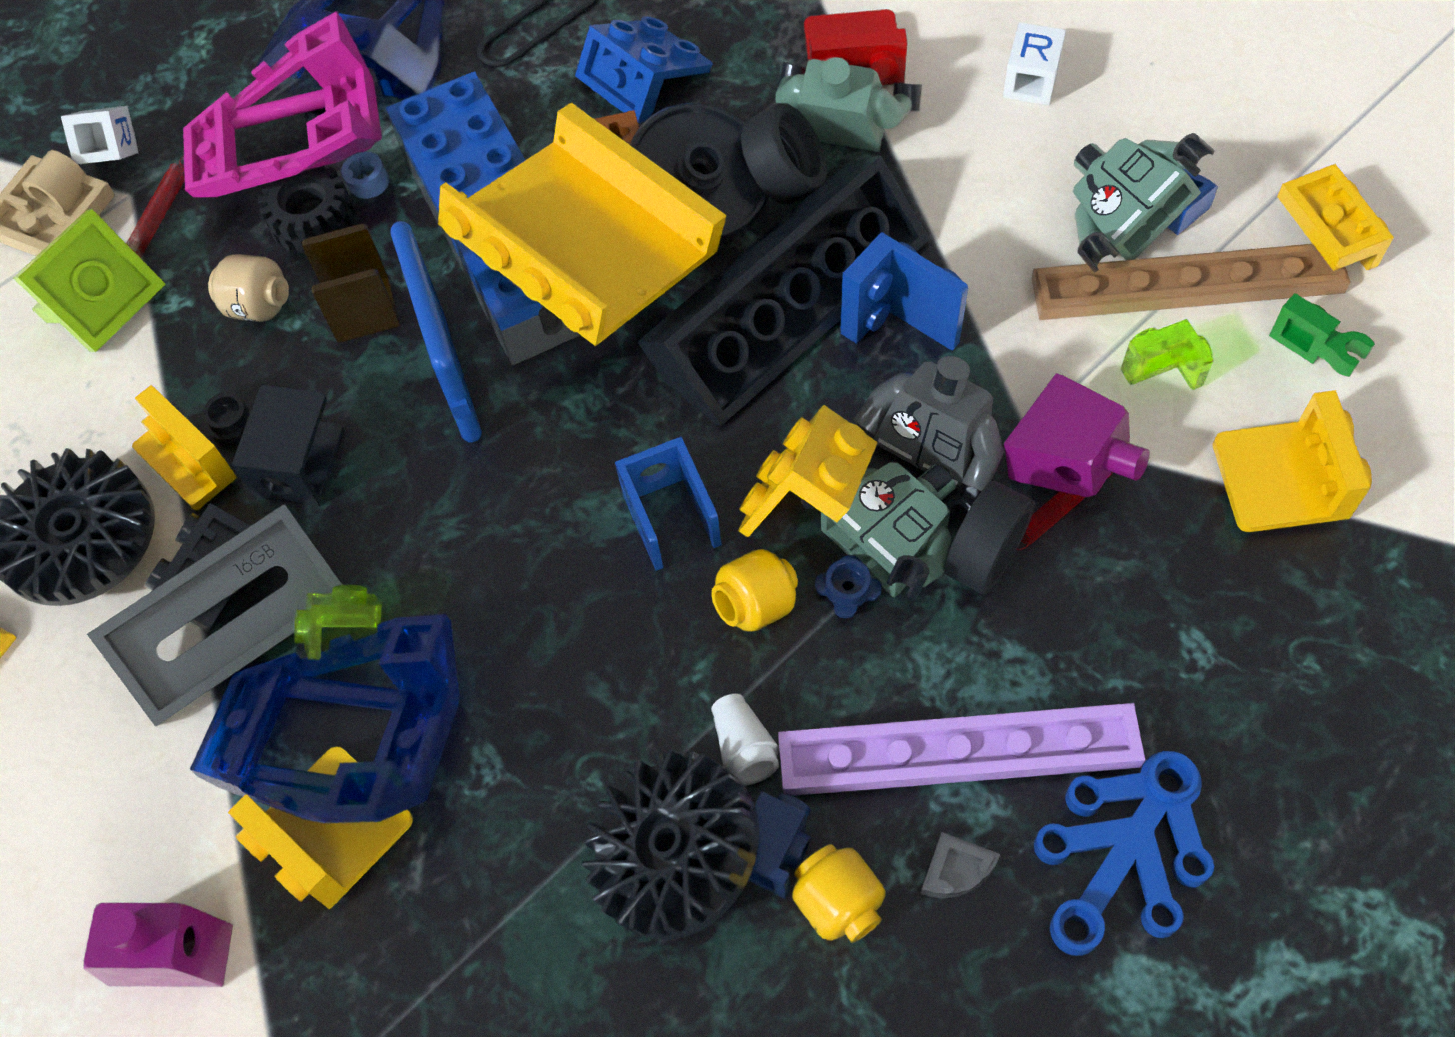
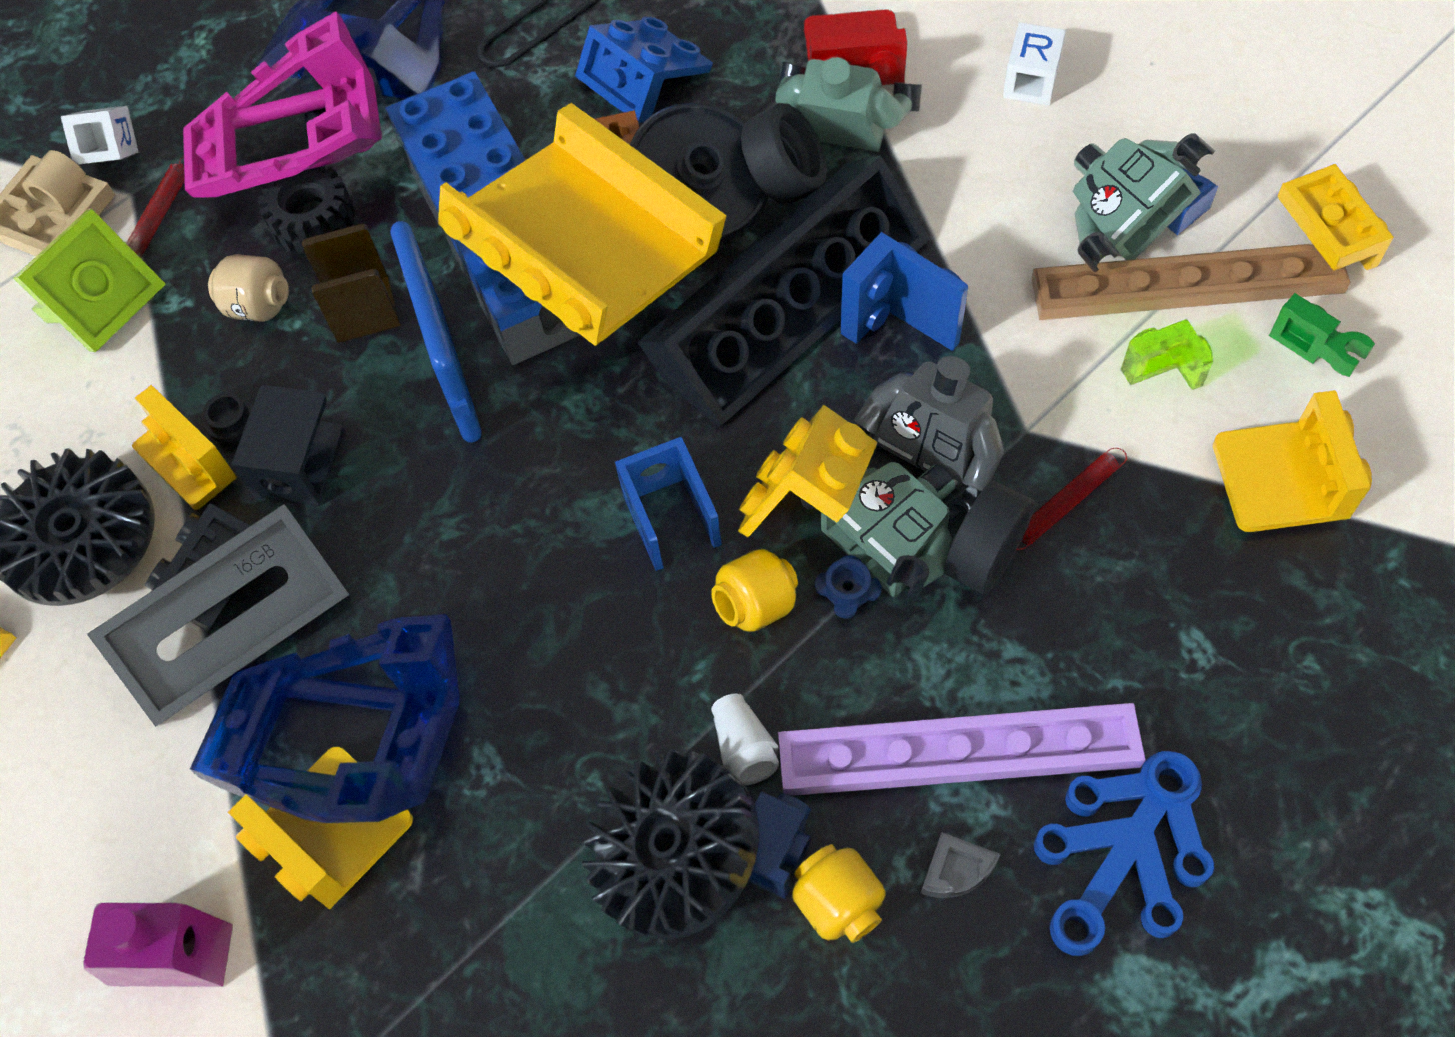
clear neon green bracket [294,585,381,659] -> none
medium blue bush [341,152,389,199] -> none
magenta torso [1004,373,1150,497] -> none

